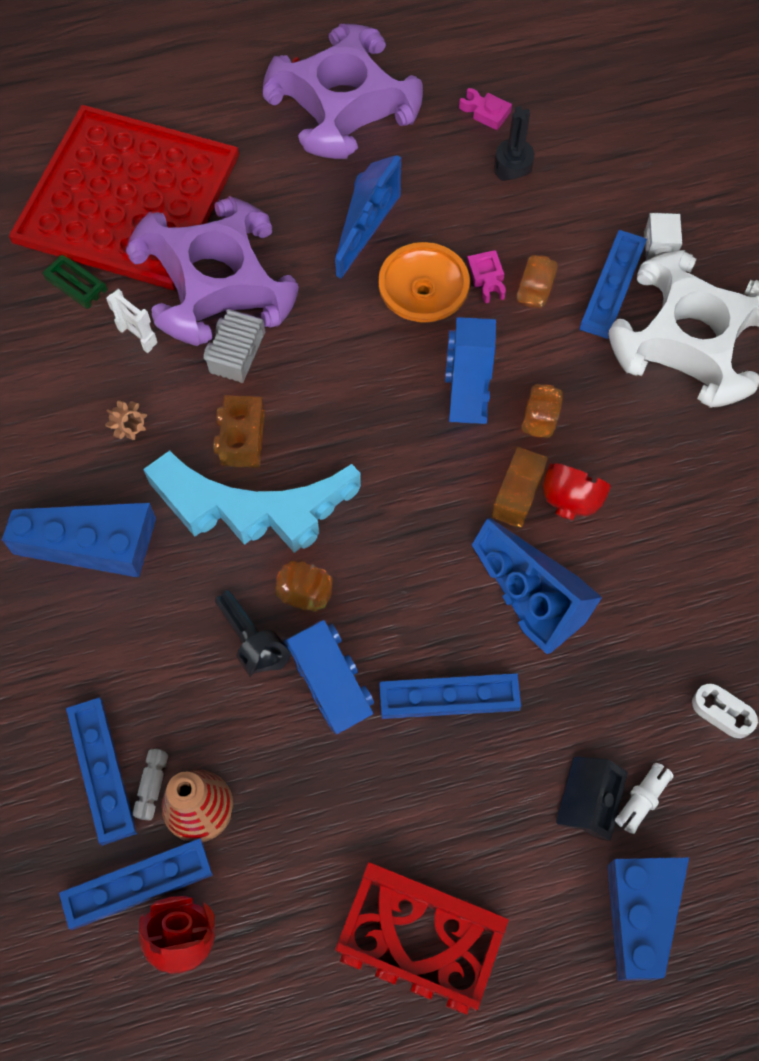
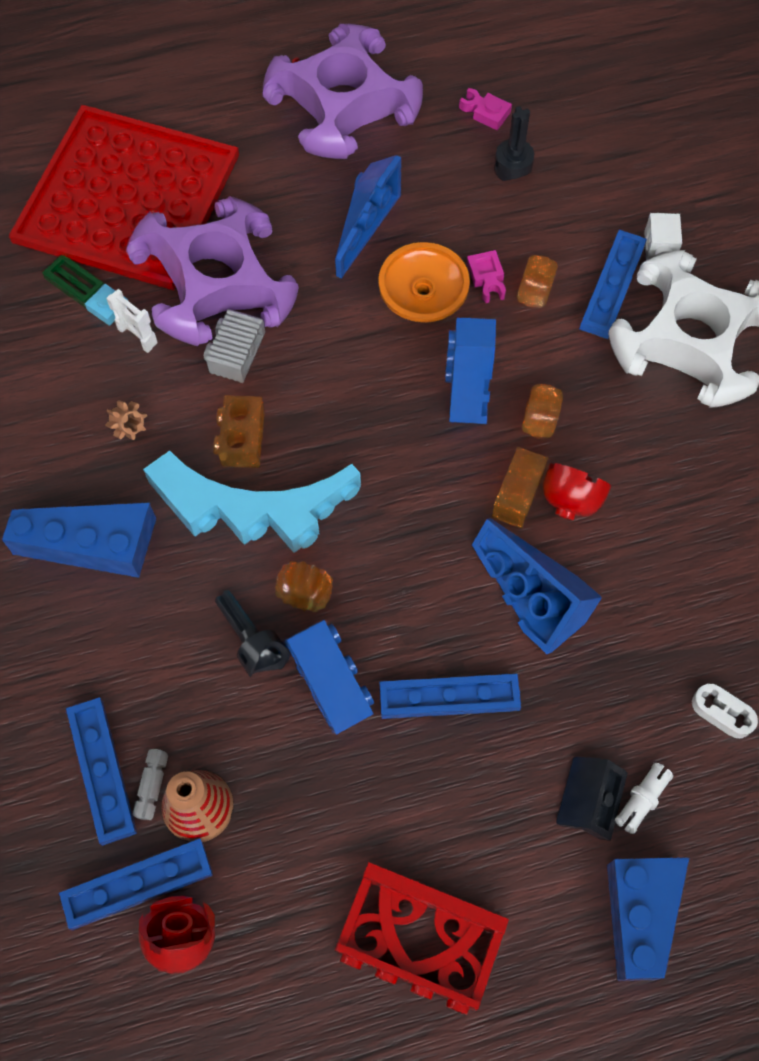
none -> medium azure plate [85,284,128,326]

